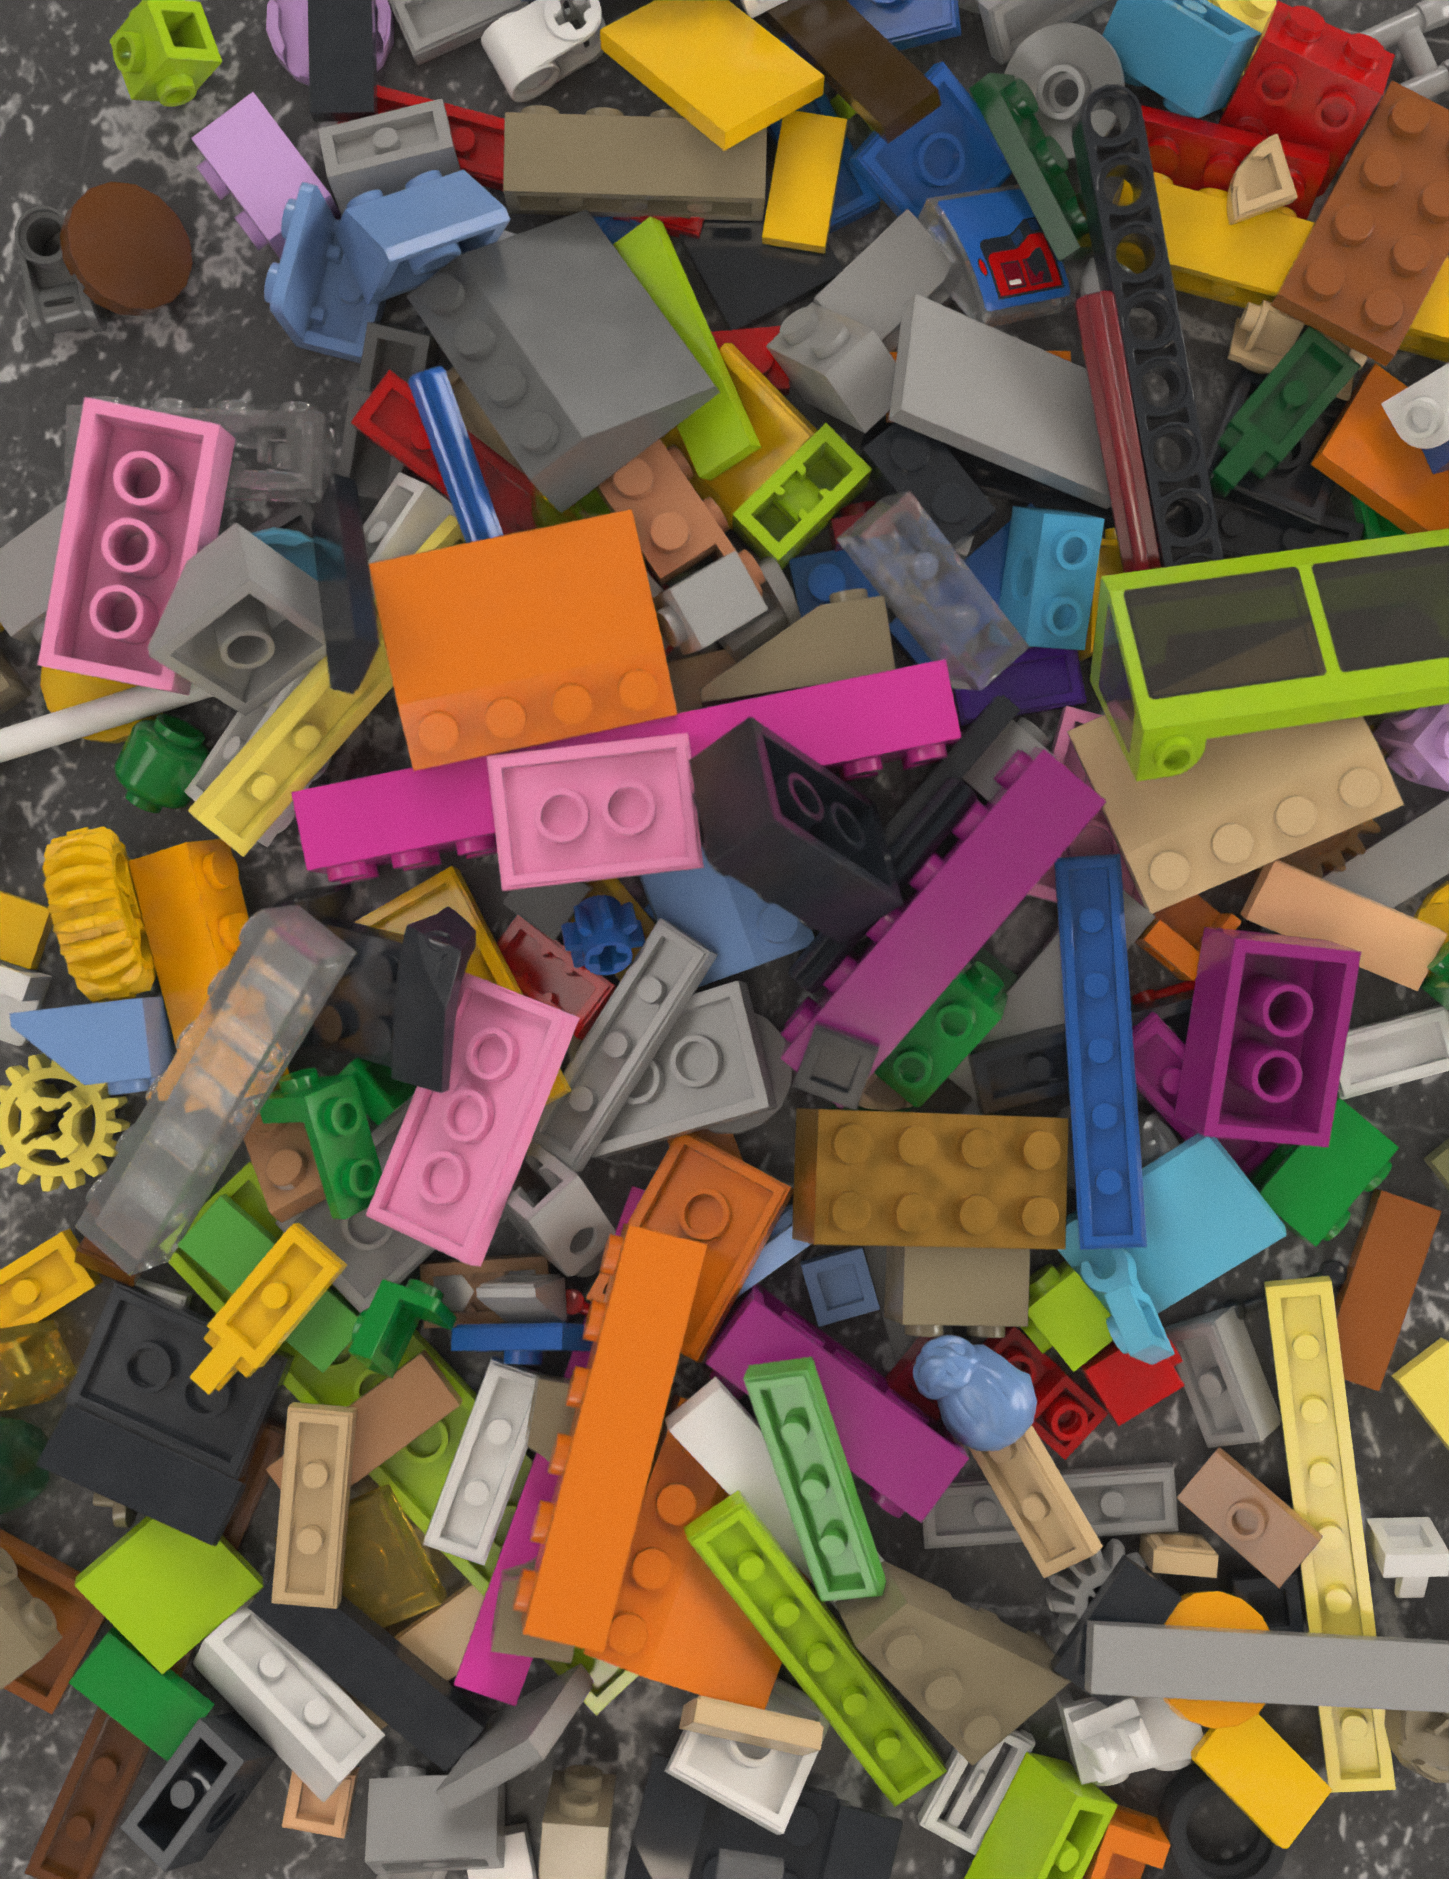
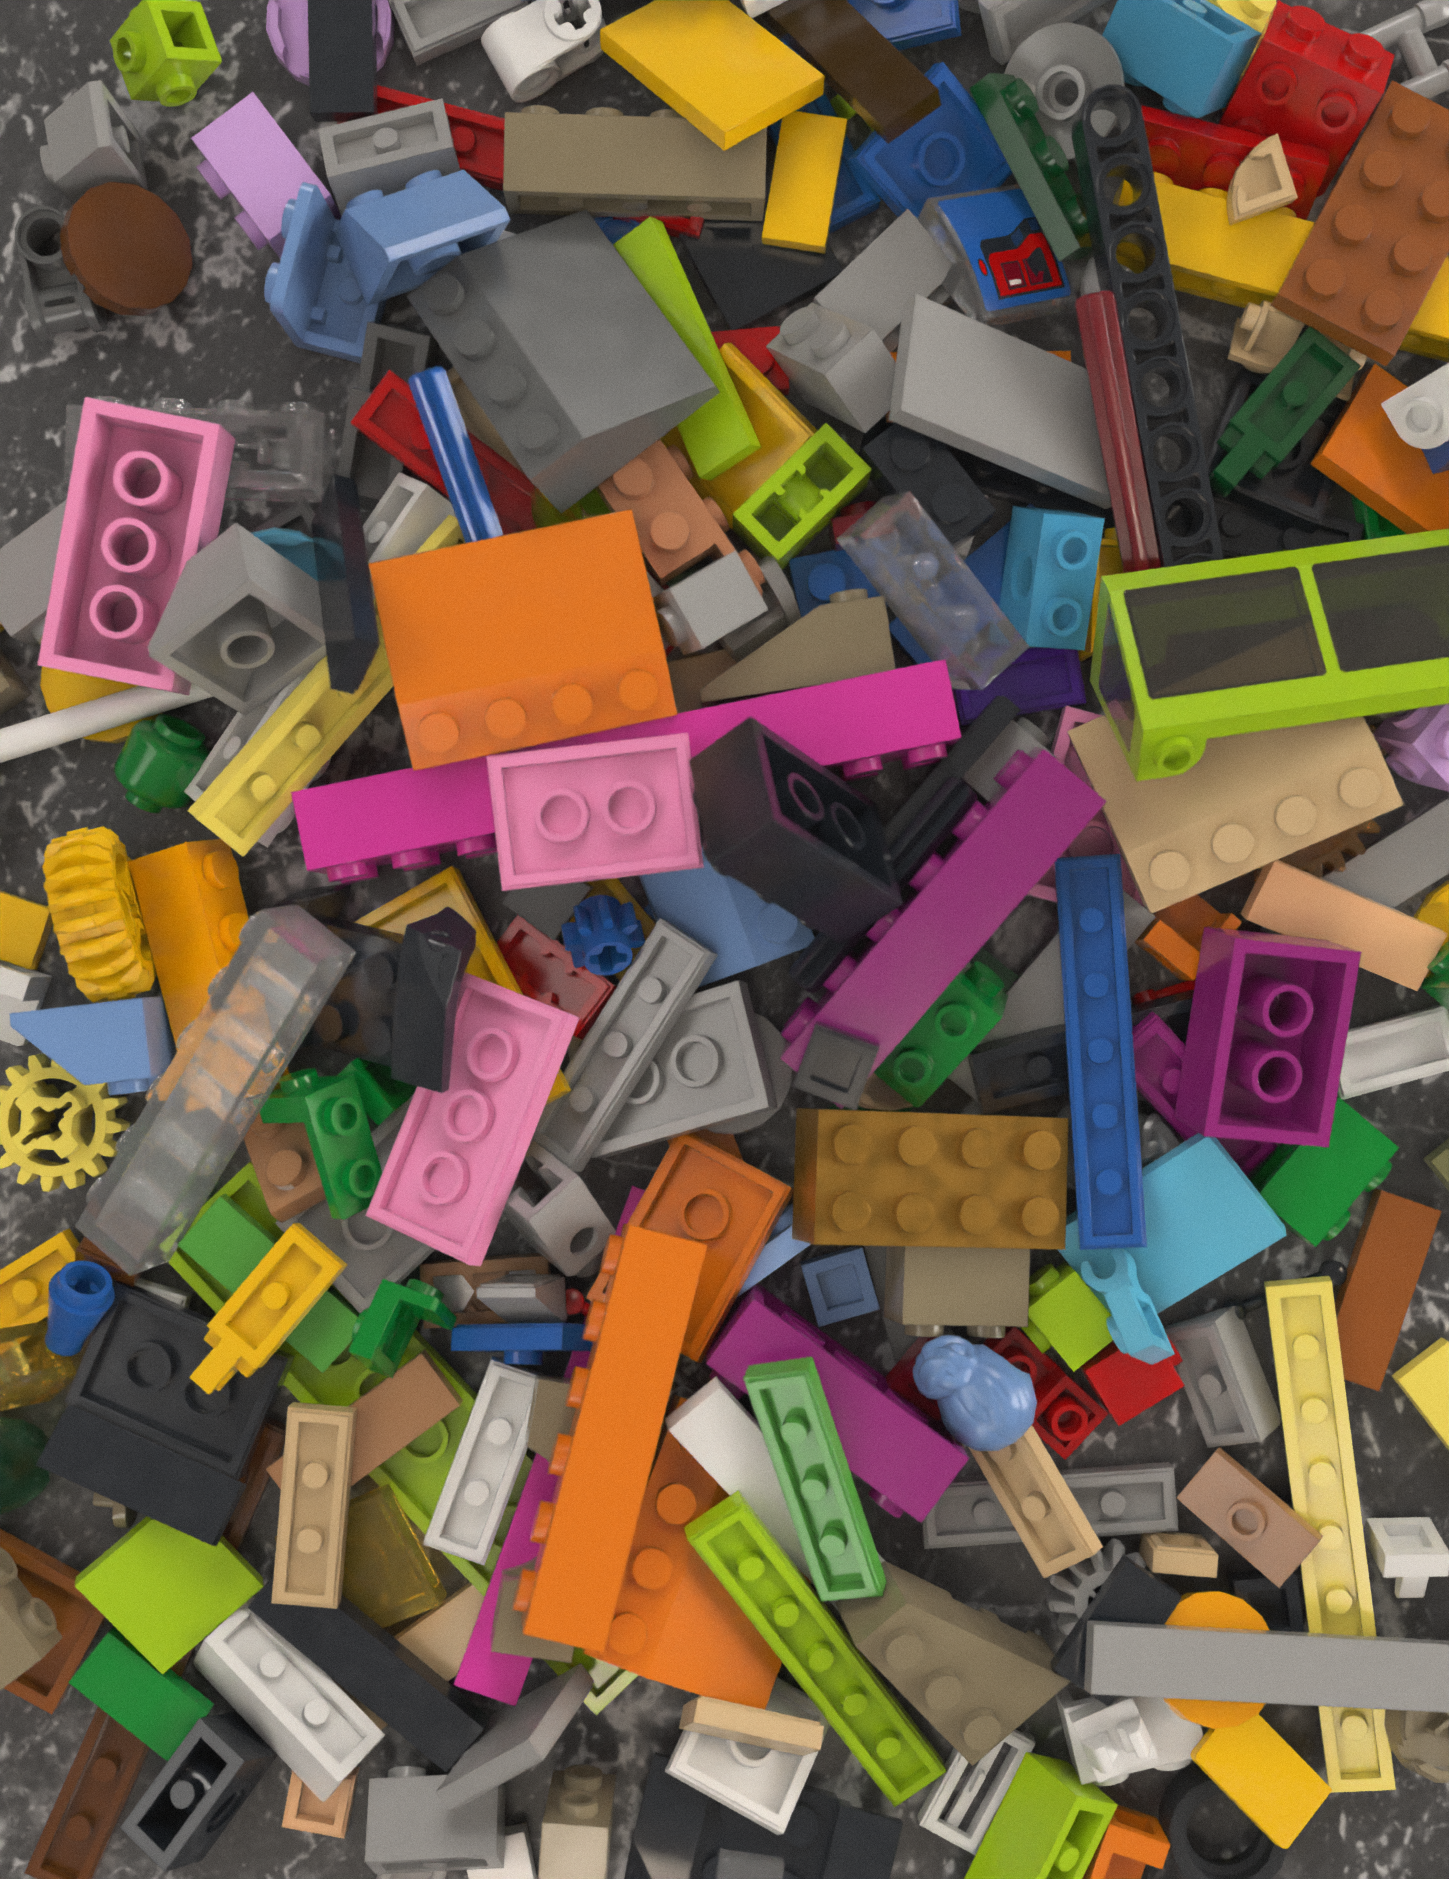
none -> light grey slope [40,80,148,205]
none -> blue cone [45,1261,115,1356]

